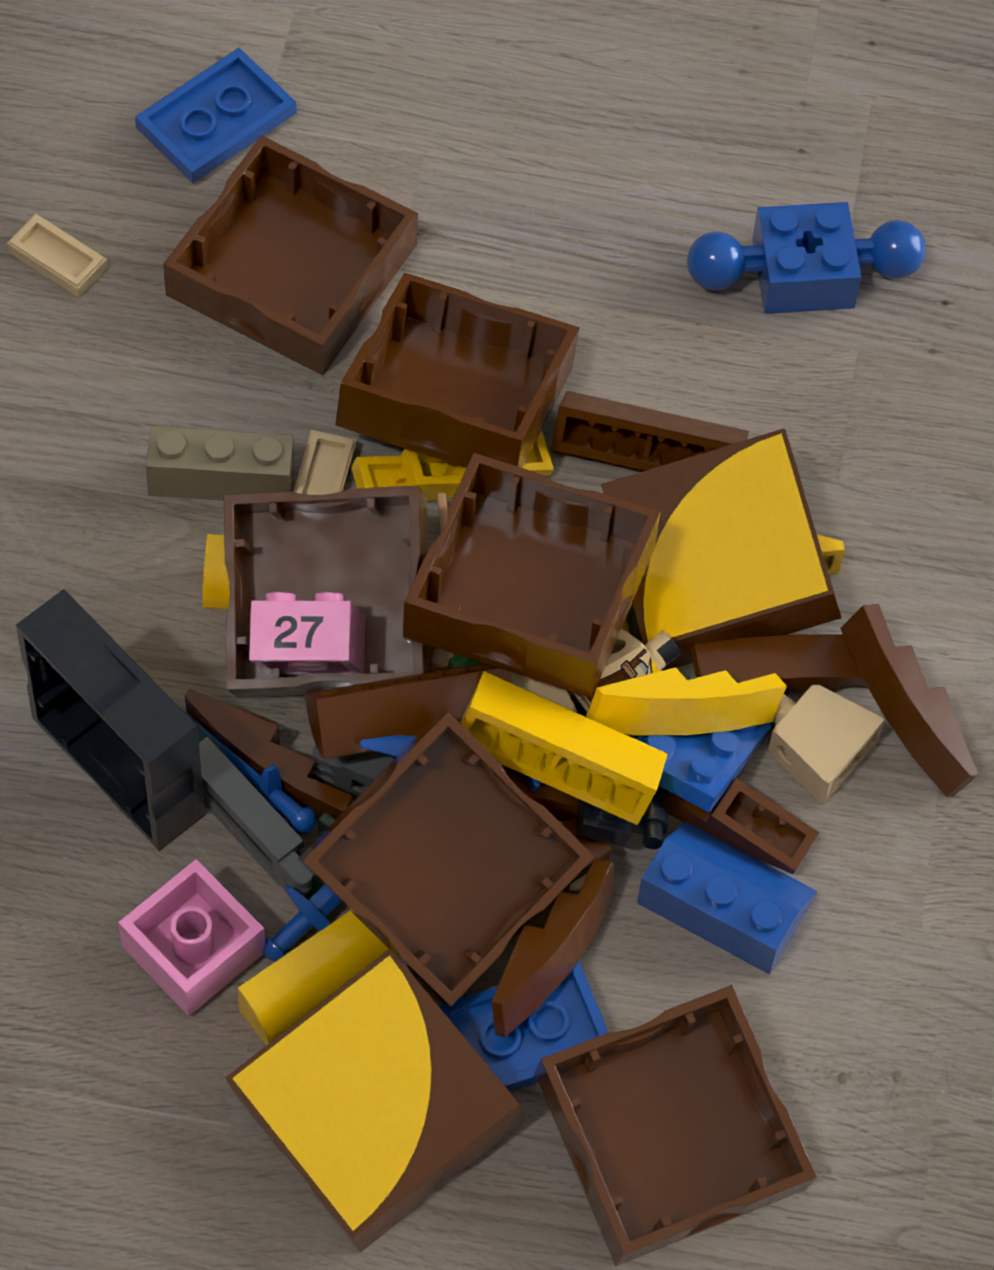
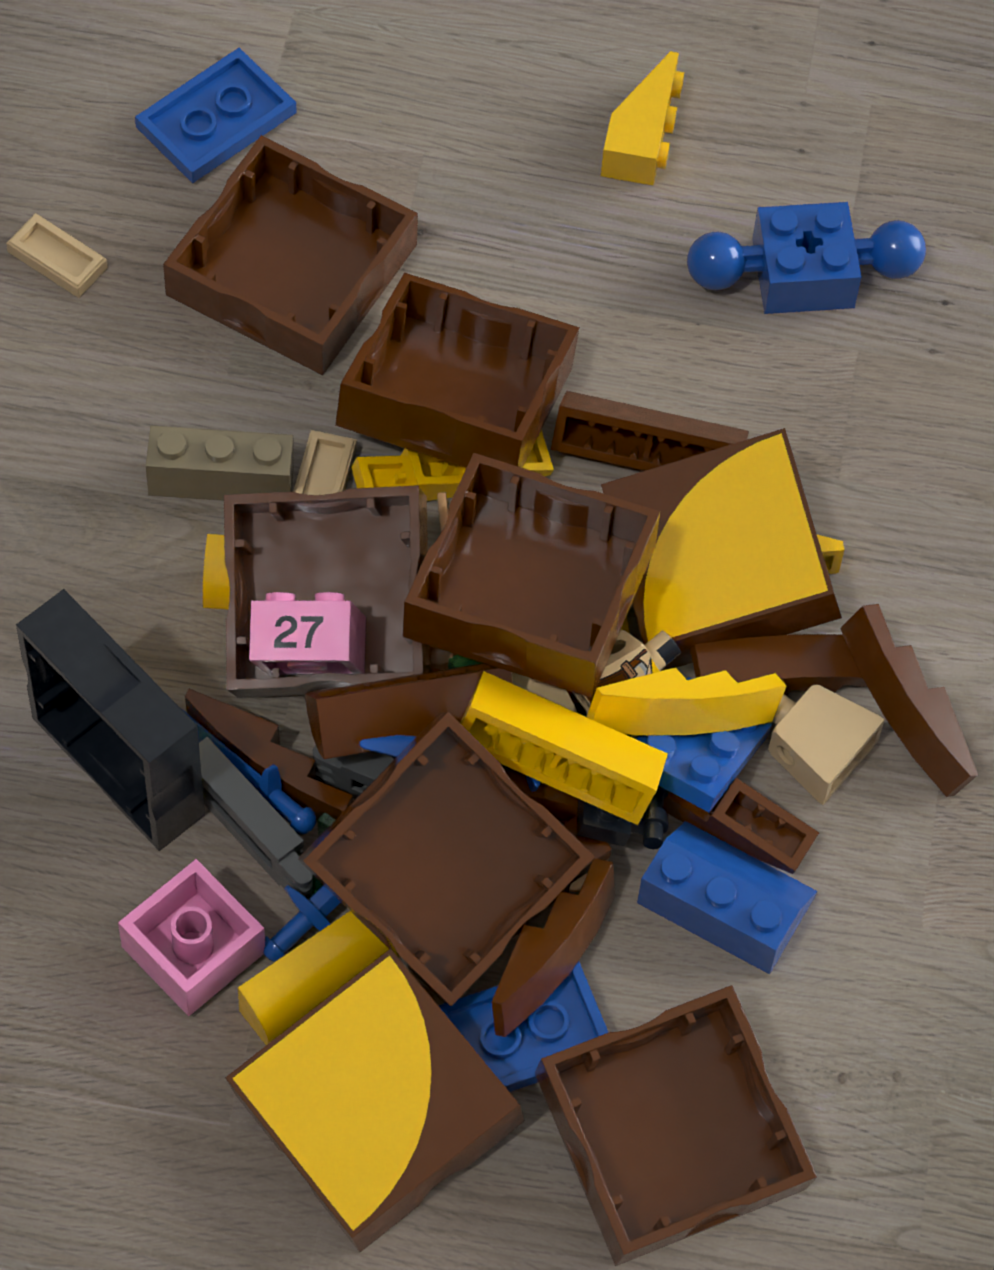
none -> yellow slope [601,51,685,186]

